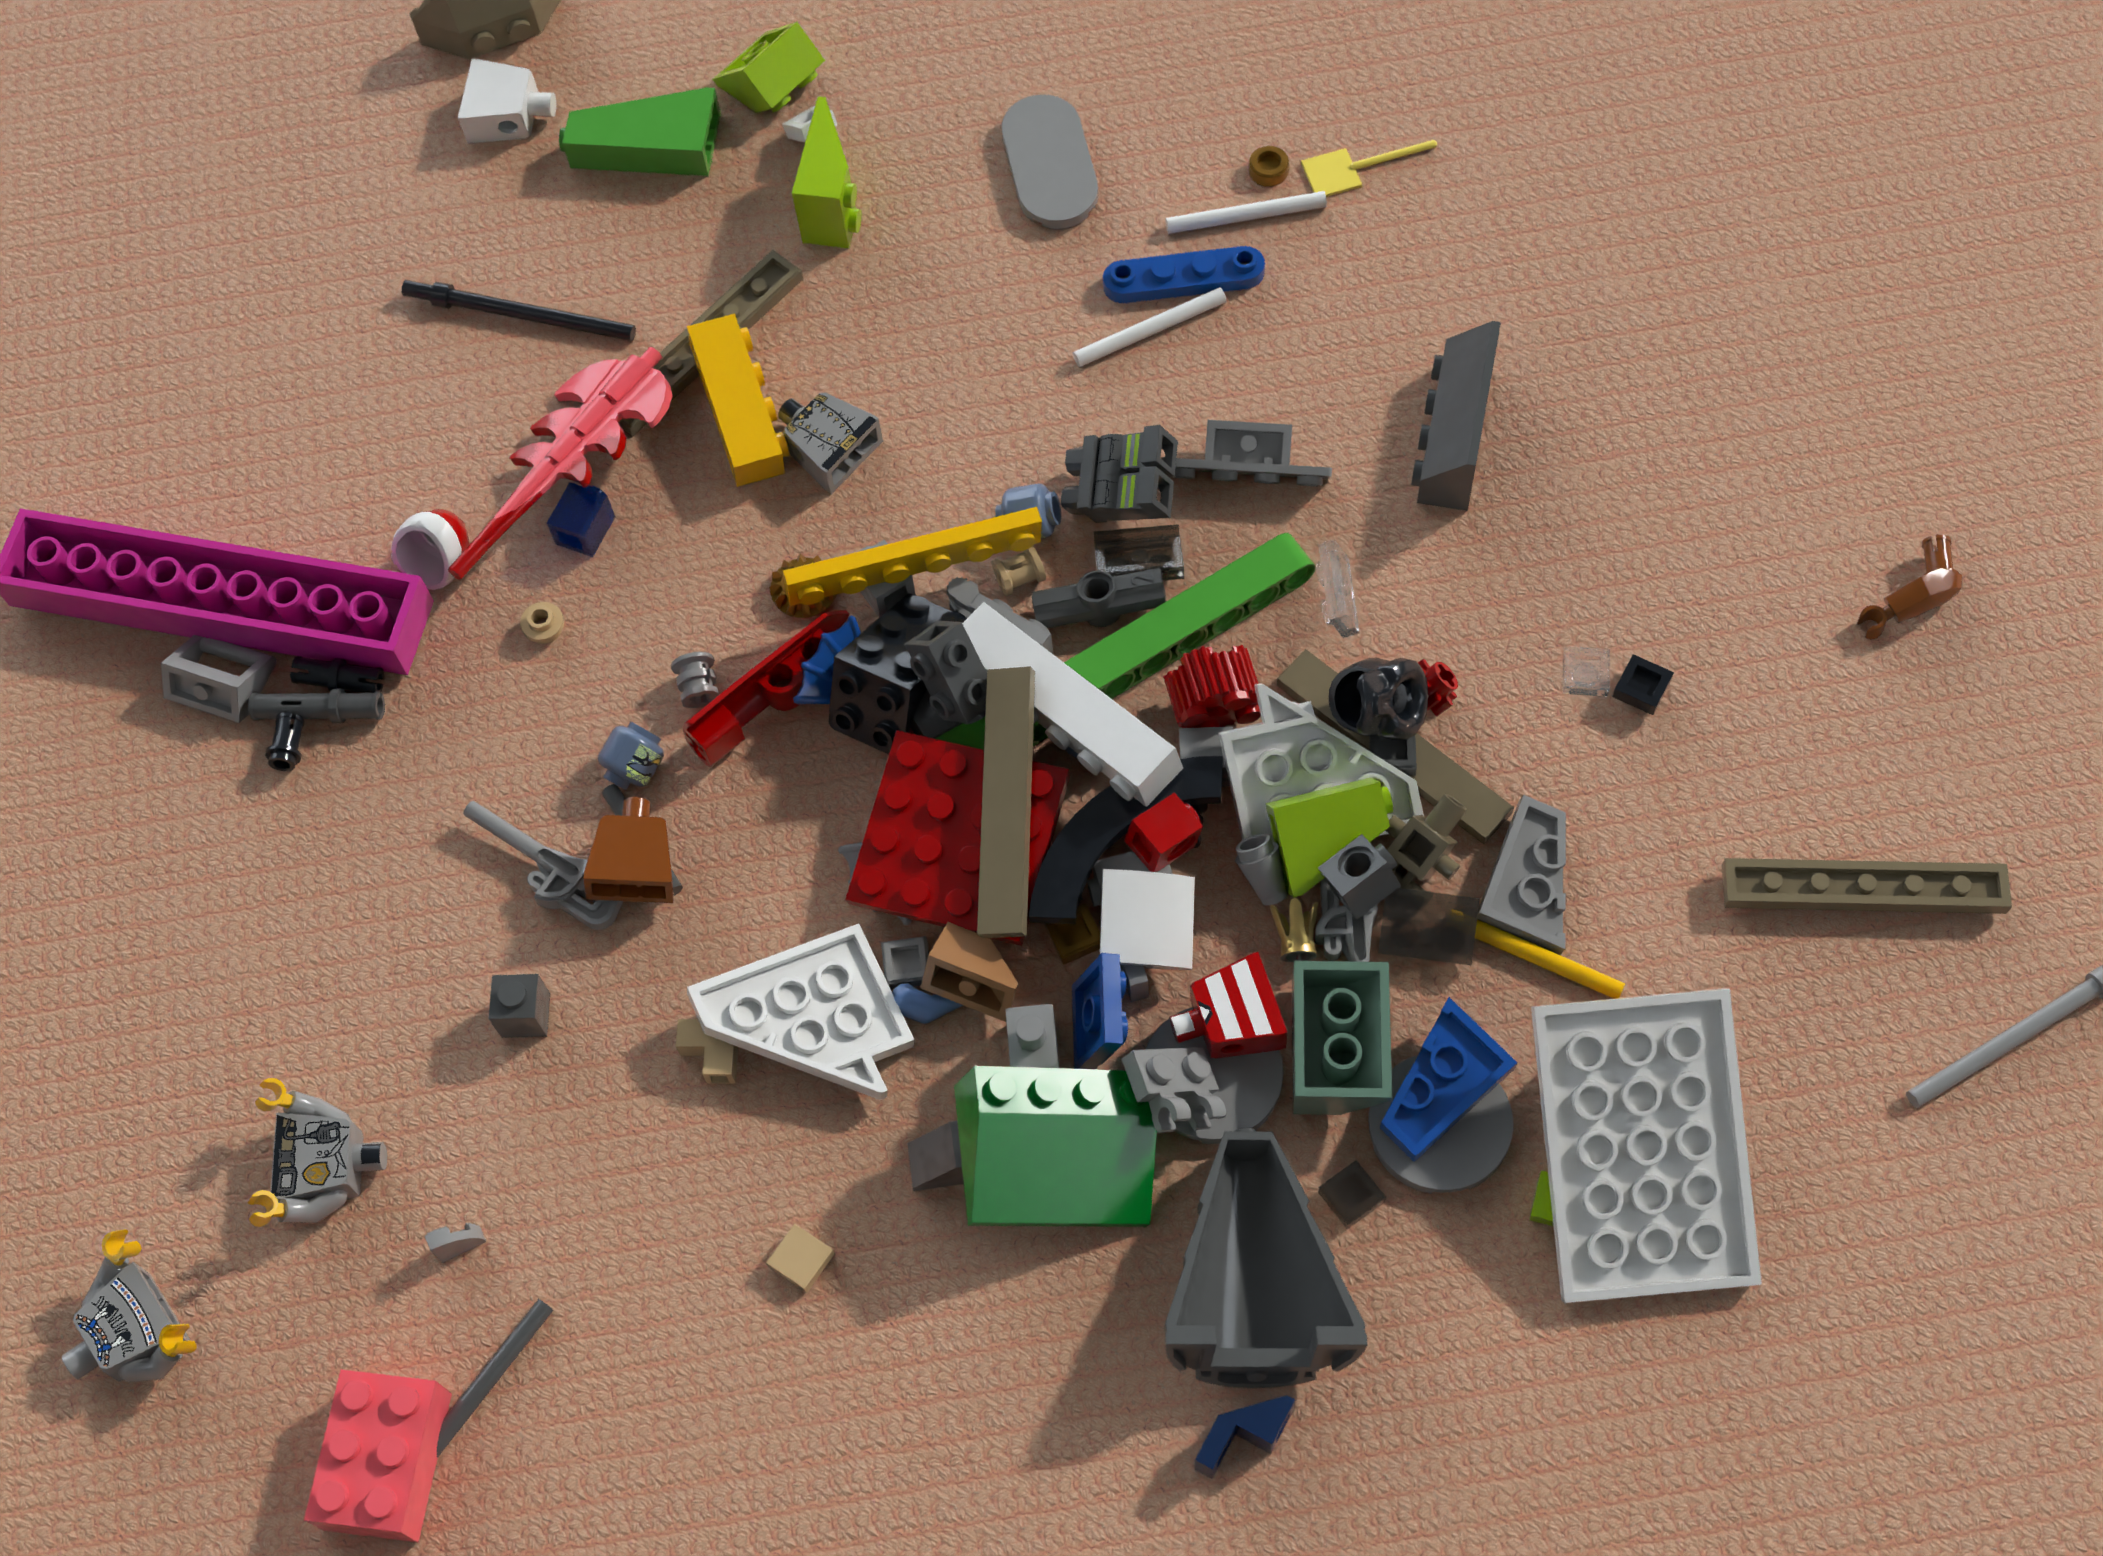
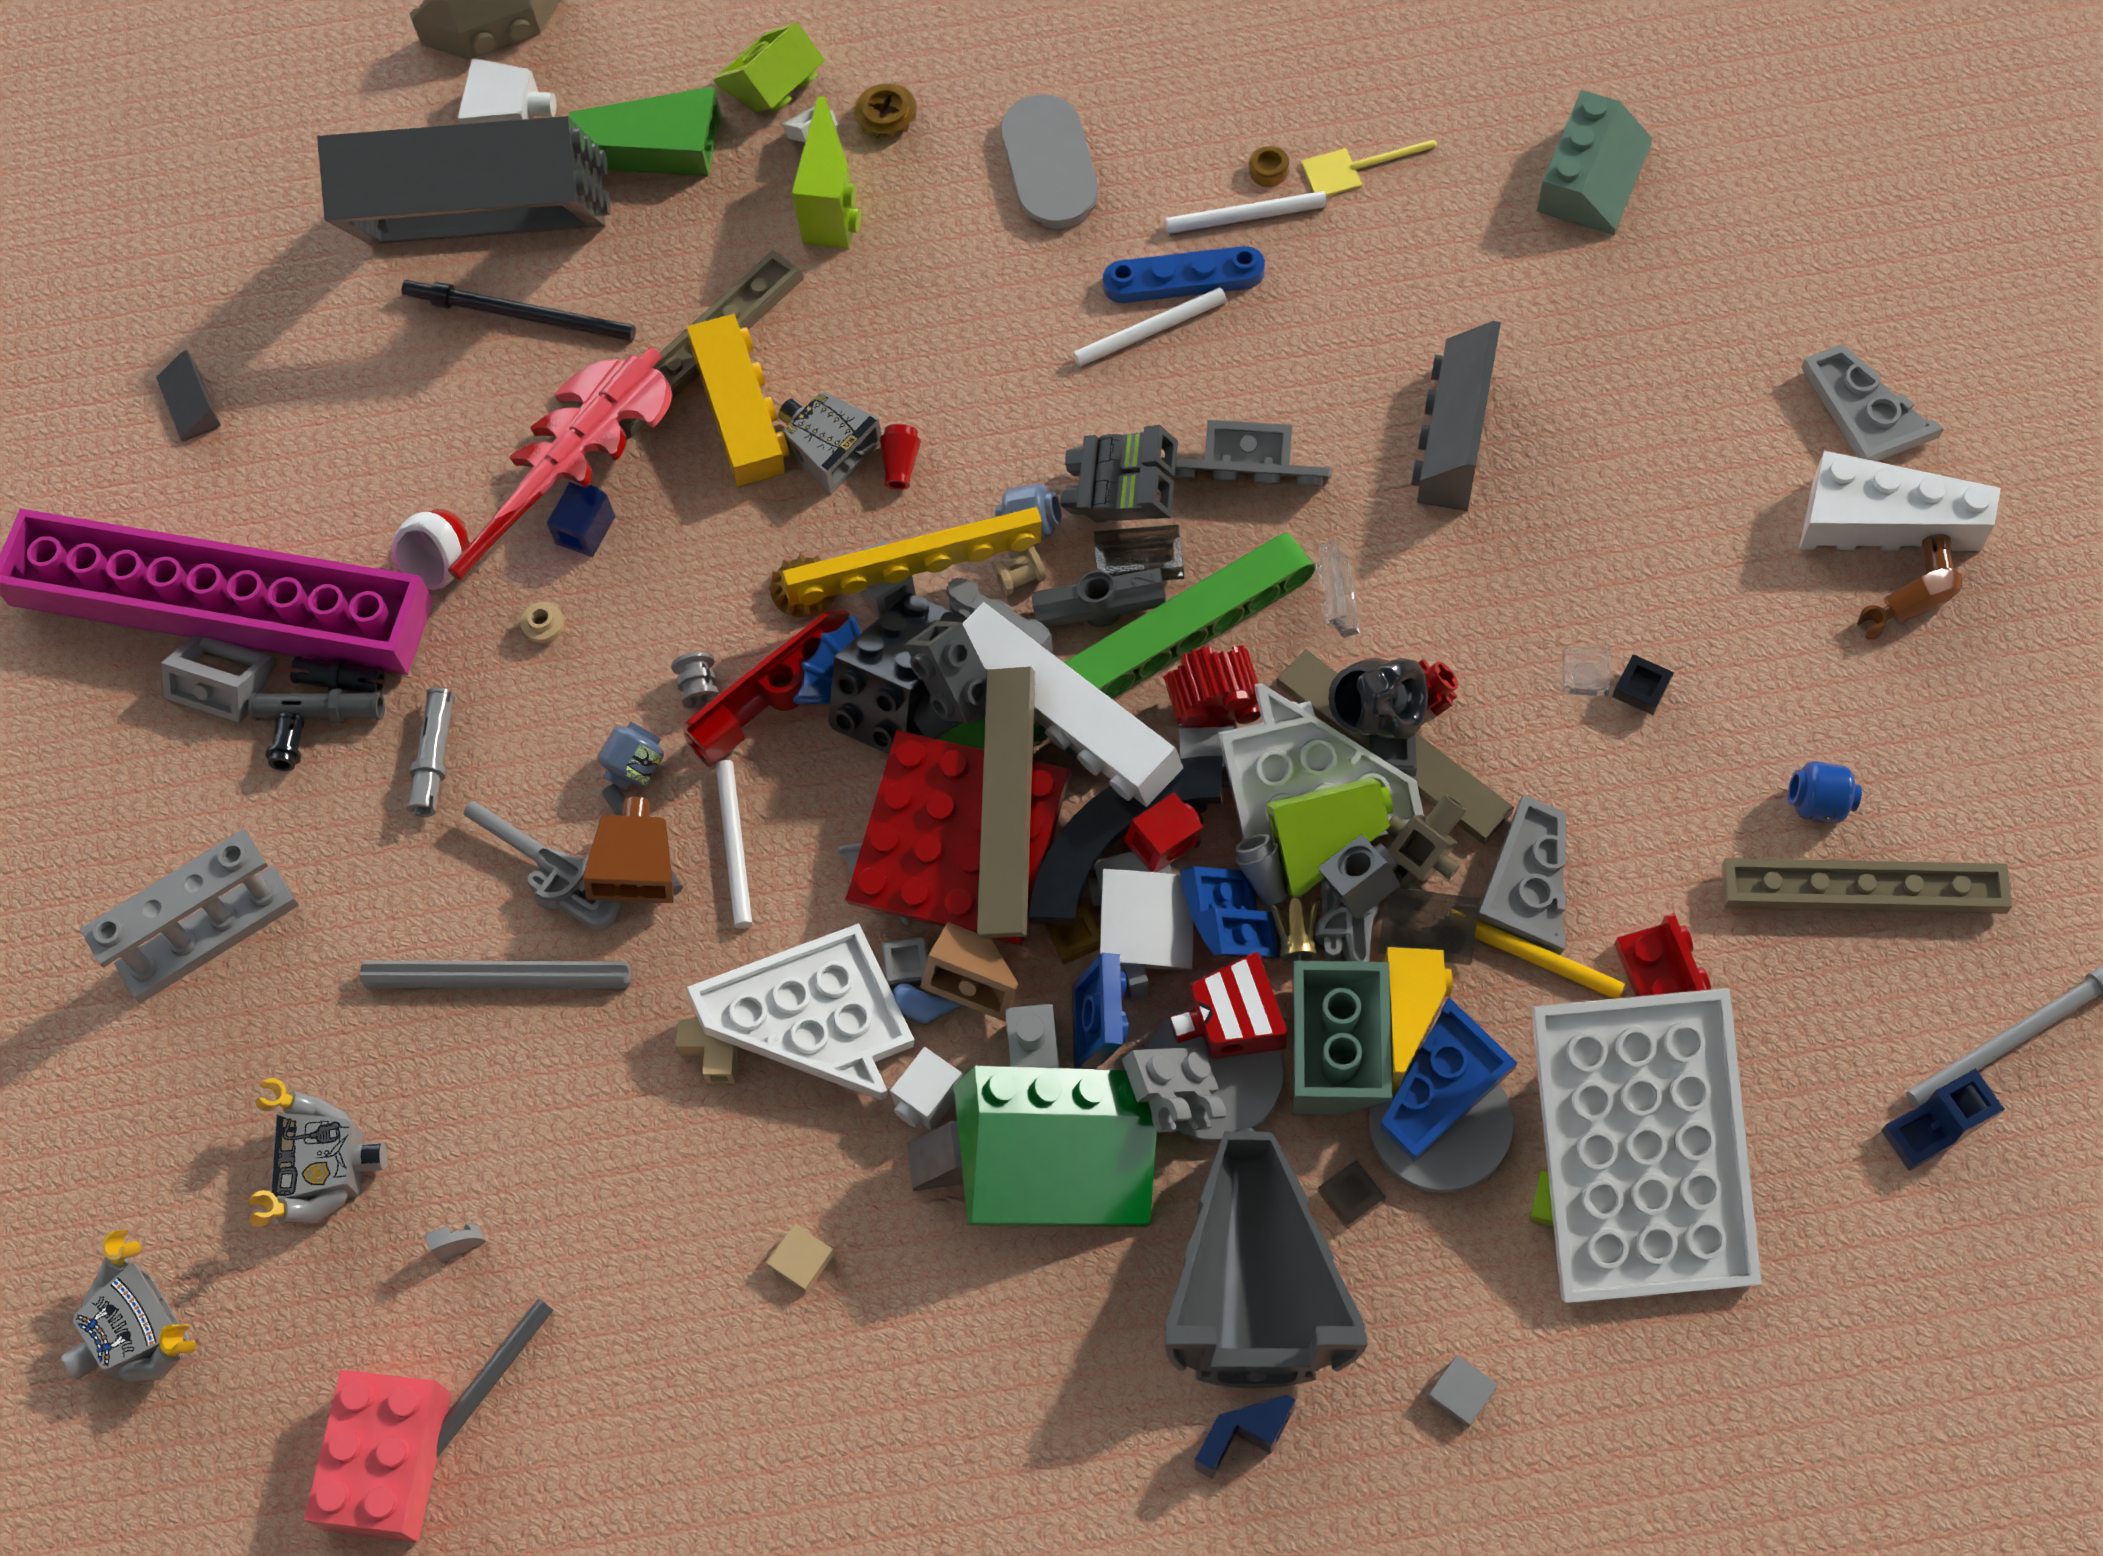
dark grey brick [489,974,550,1038] -> none
none -> light grey fence [80,829,299,1004]
none -> dark grey slope [156,350,221,442]
none -> dark grey door [317,116,611,245]
none -> light grey axle [360,960,632,989]
none -> light grey pin [407,687,455,817]
none -> white bar [716,760,753,929]
none -> pearl gold gear [854,83,917,139]
none -> red cone [880,424,921,490]
none -> white brick [890,1047,963,1131]
none -> blue slope [1179,866,1280,959]
none -> yellow slope [1383,947,1453,1095]
none -> light grey tile [1427,1355,1498,1428]
none -> sand green slope [1537,90,1653,235]
none -> red bracket [1614,913,1711,997]
none -> blue head [1788,761,1862,824]
none -> white wedge [1799,451,2001,551]
none -> light grey wing [1801,344,1944,462]
none -> dark blue slope [1881,1068,2005,1171]

